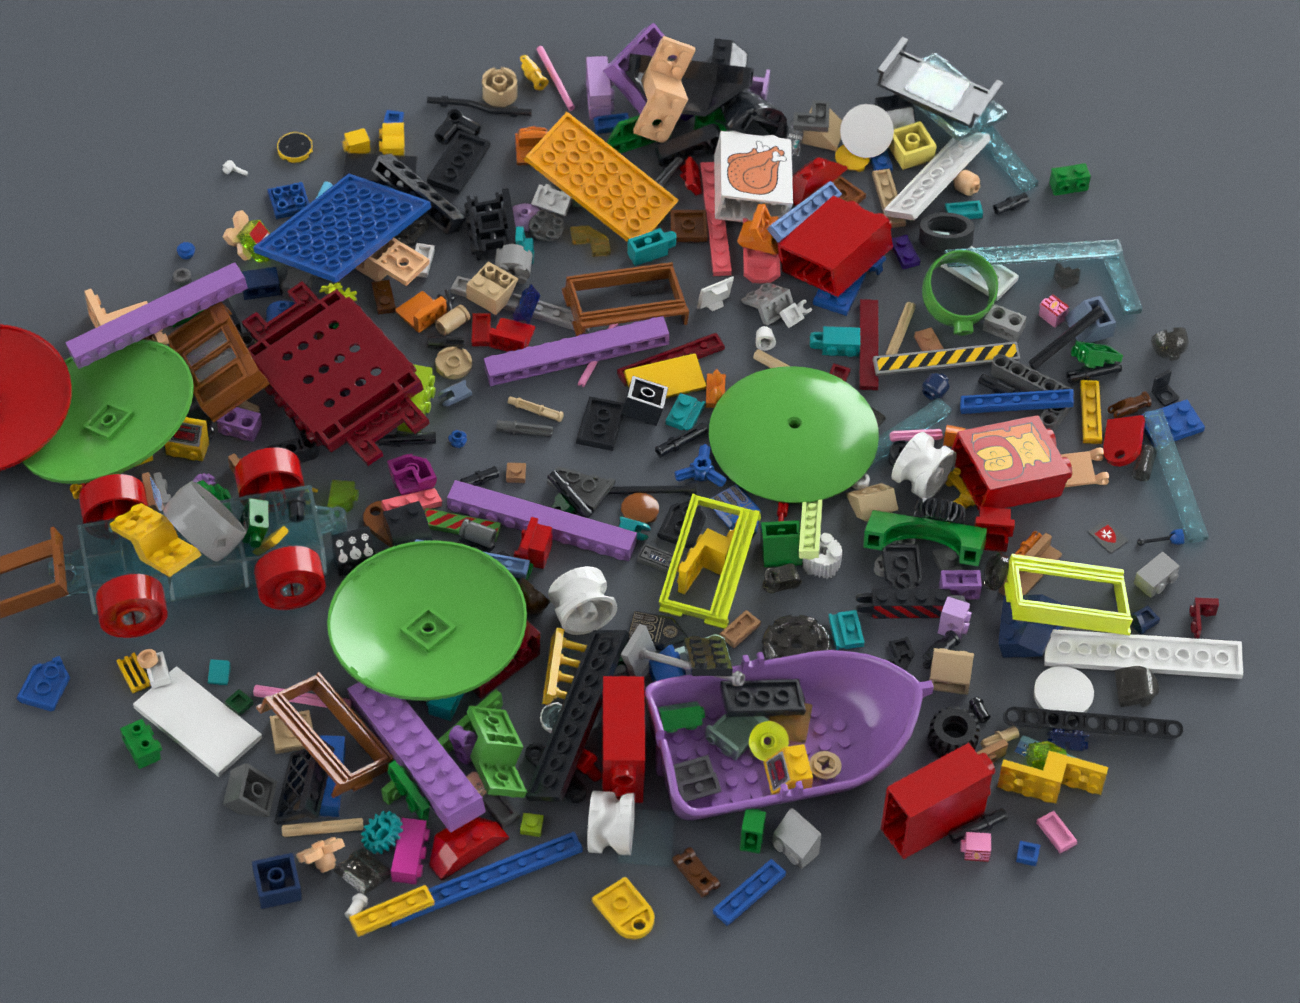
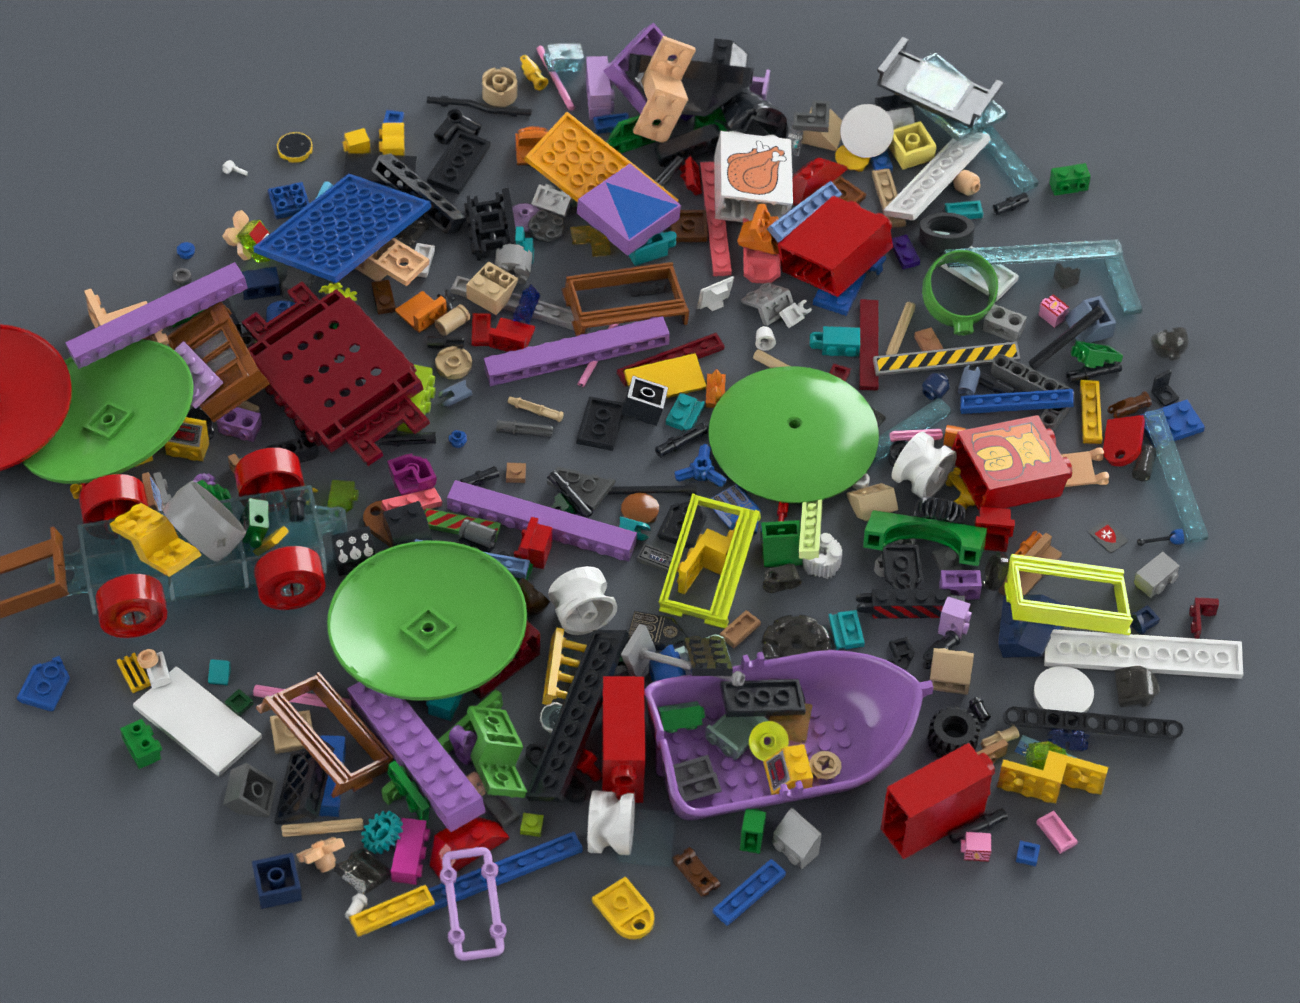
none -> lavender plate [175,341,223,409]
none -> lavender bar [440,847,506,961]
none -> clear light blue brick [543,44,585,72]
none -> medium lavender tile [577,164,681,256]
none -> sand blue piece [957,365,980,395]

